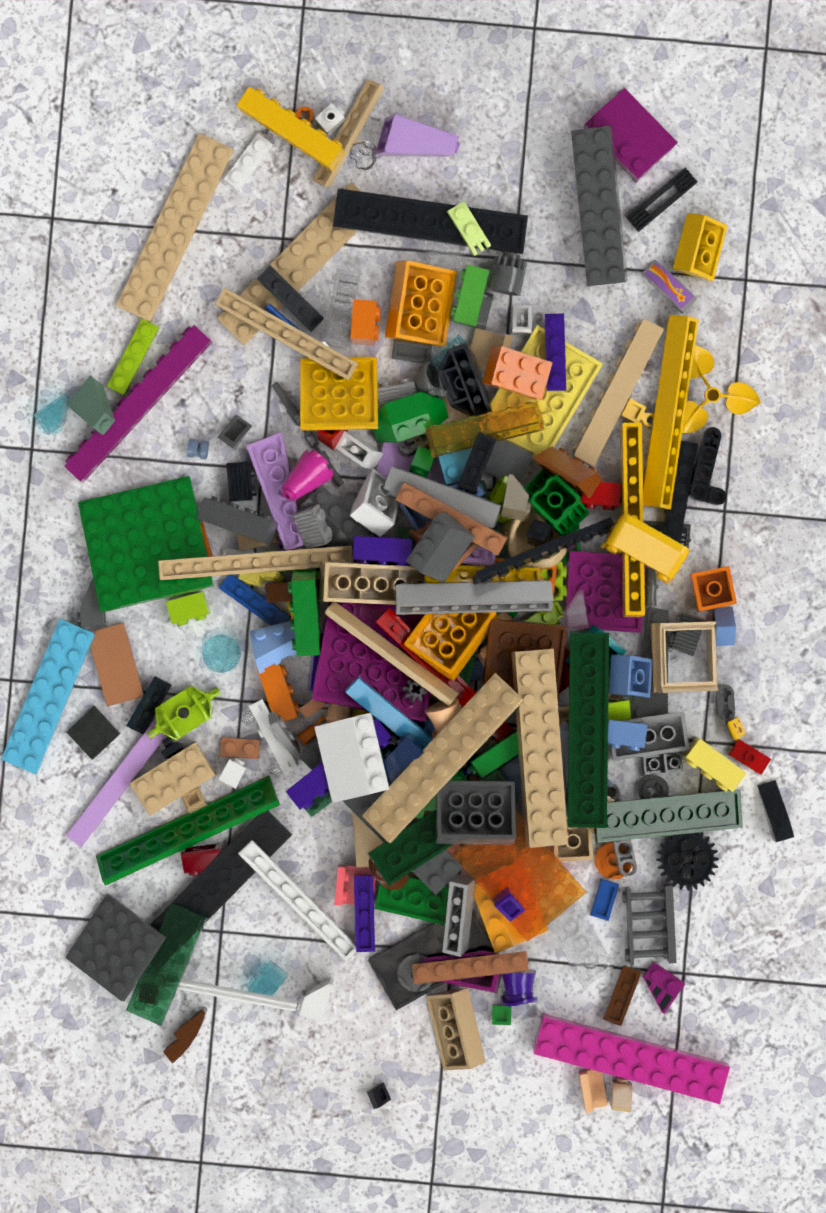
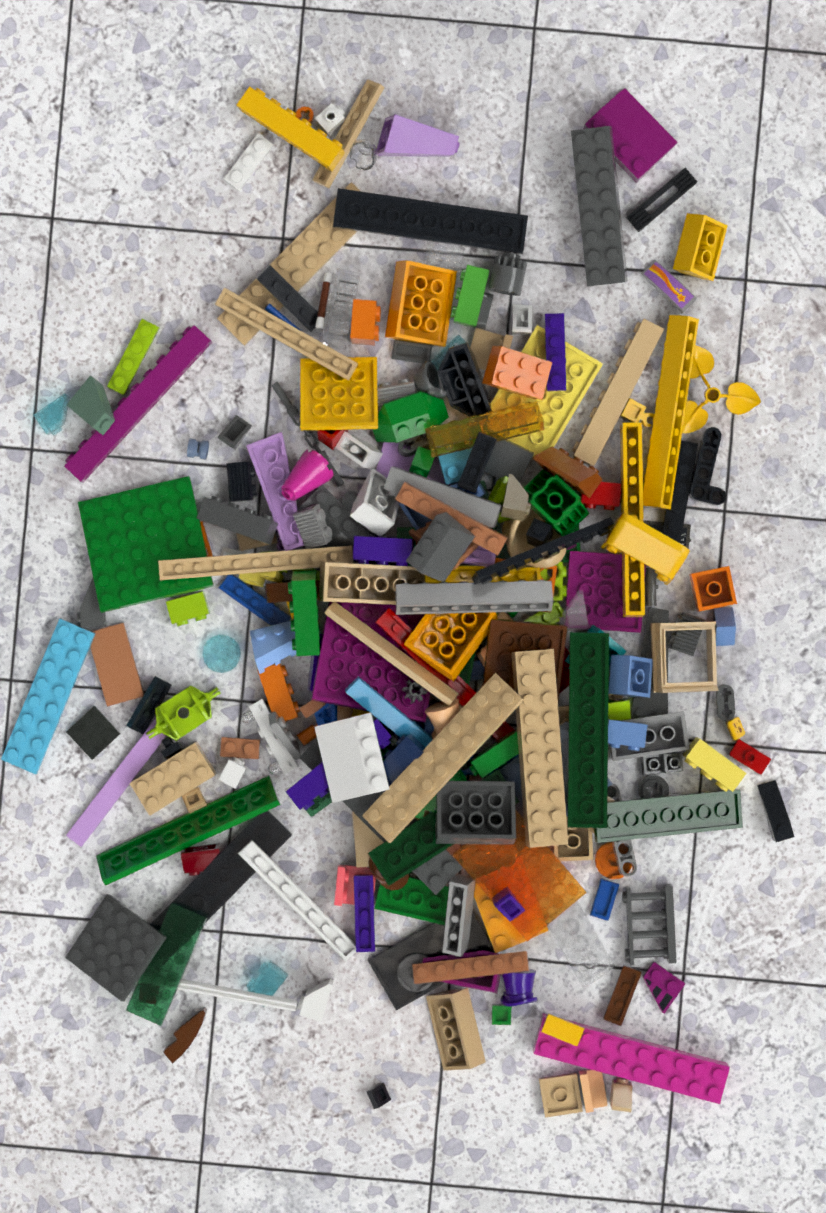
tan plate [116,133,234,323] -> none
yellowish green hinge [447,201,491,256] -> none
black gear [656,832,719,891] -> none
none -> copper bar [315,273,332,329]
none -> blue piece [315,703,337,726]
none -> tan plate [539,1073,583,1118]
none -> yellow tile [541,1013,584,1046]

